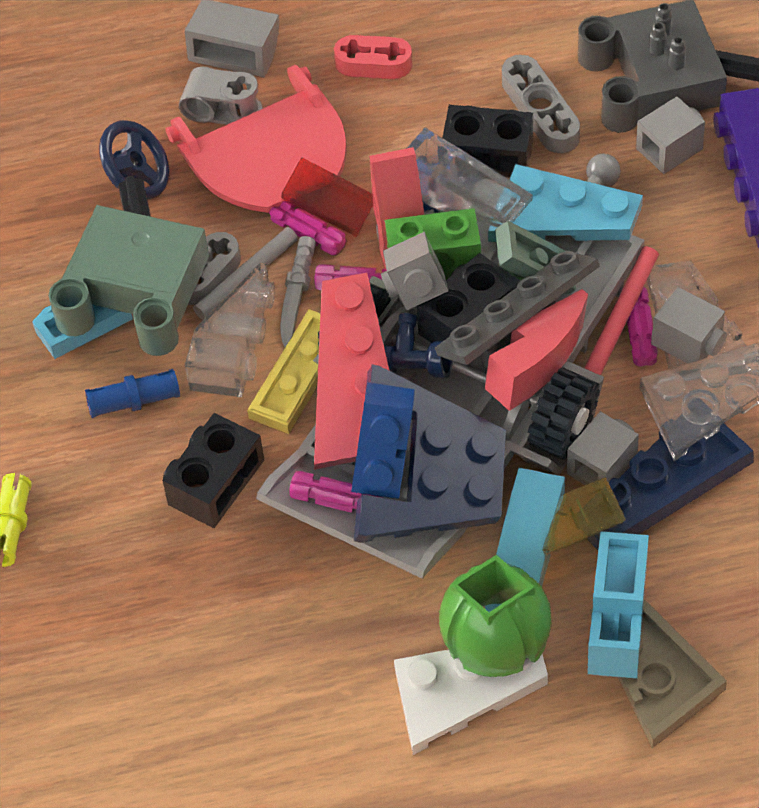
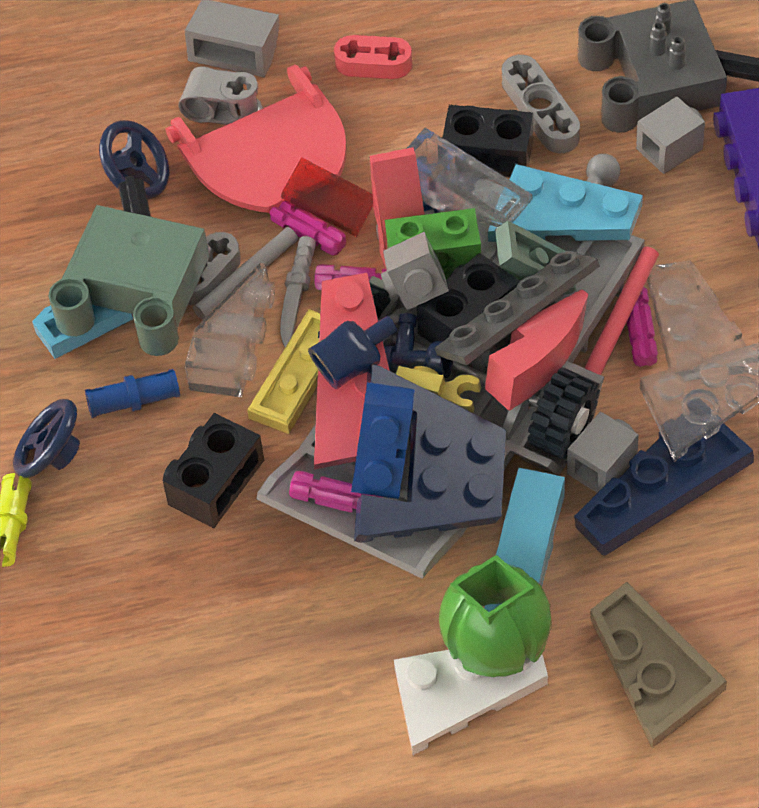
clear yellow tile [542,477,626,556] -> none
medium azure slope [587,531,649,678] -> none
light grey brick [651,287,727,369] -> none
none -> dark blue piece [13,399,80,478]
none -> dark blue piece [308,316,397,389]
none -> light yellow plate [396,366,481,413]

